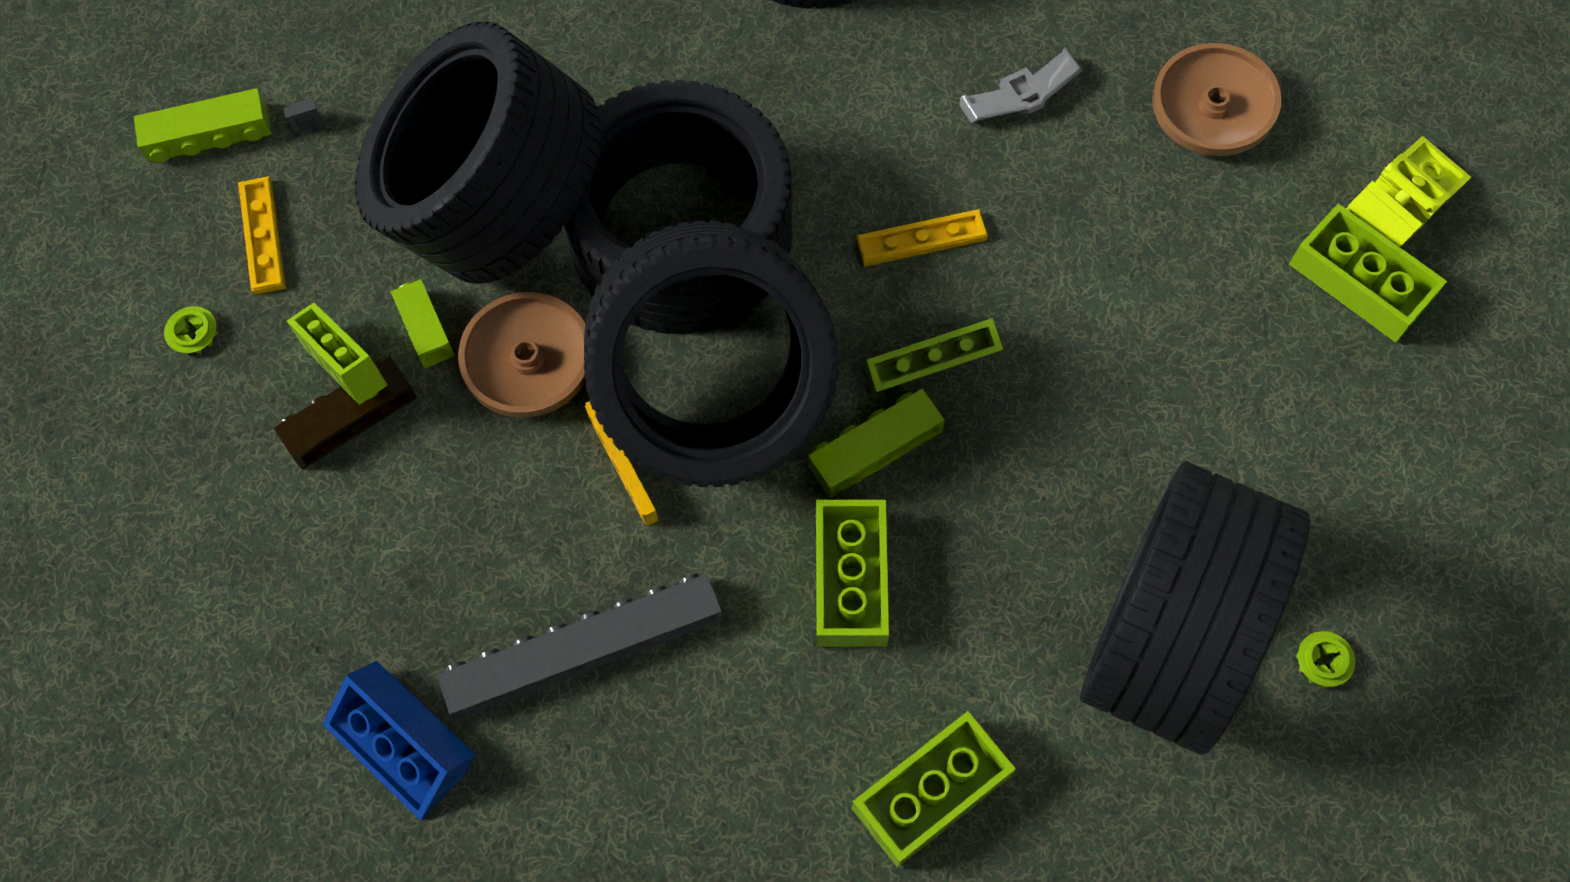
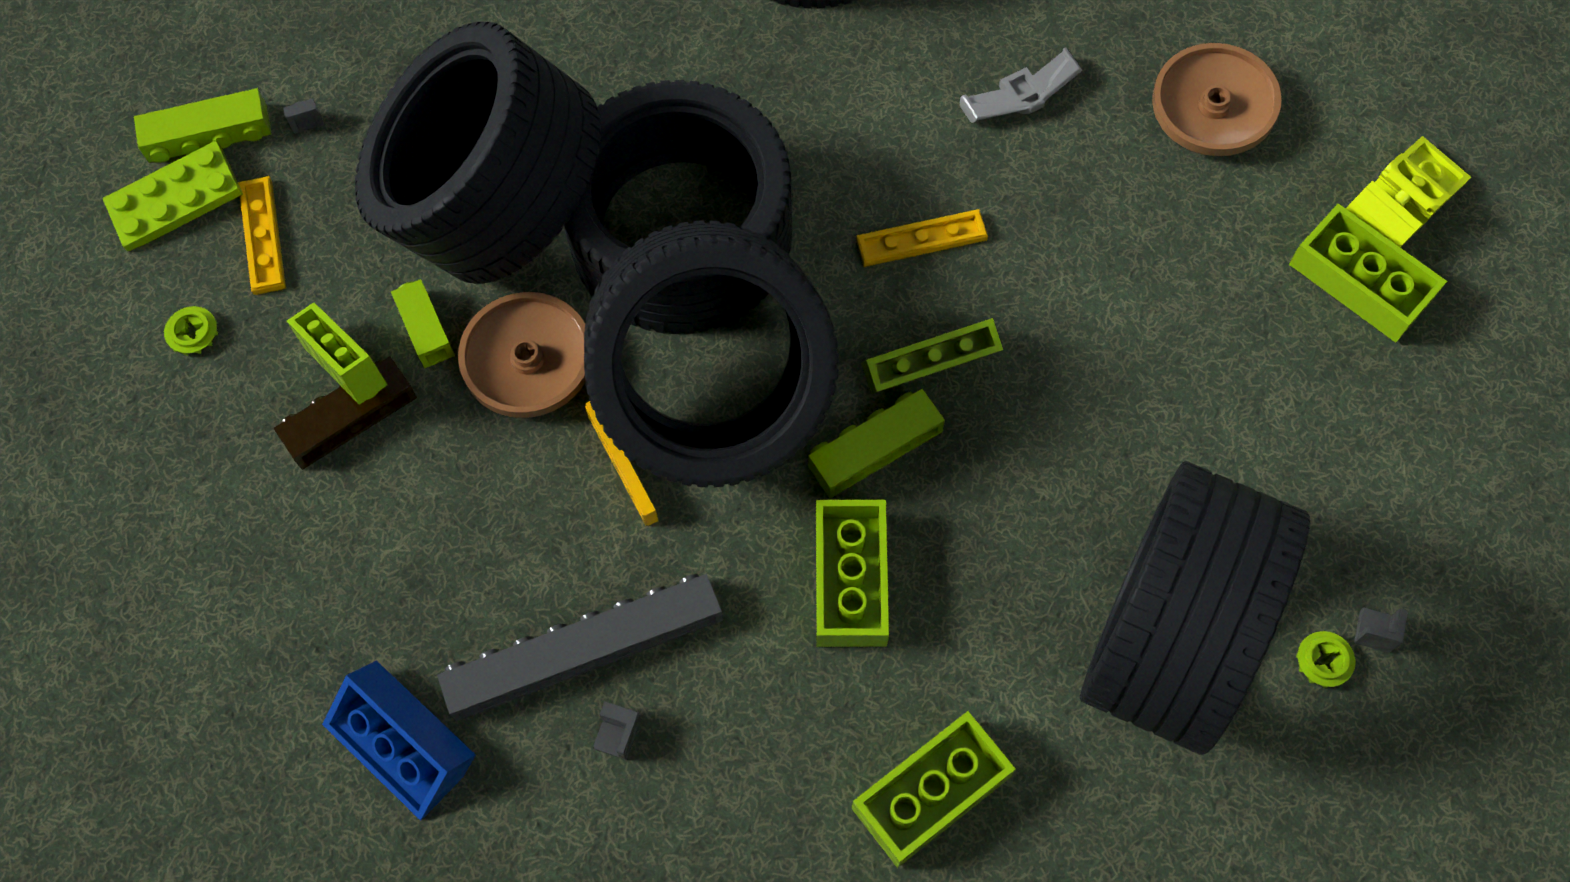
none -> lime plate [102,141,243,251]
none -> dark grey panel [593,701,641,760]
none -> dark grey panel [1354,607,1408,653]

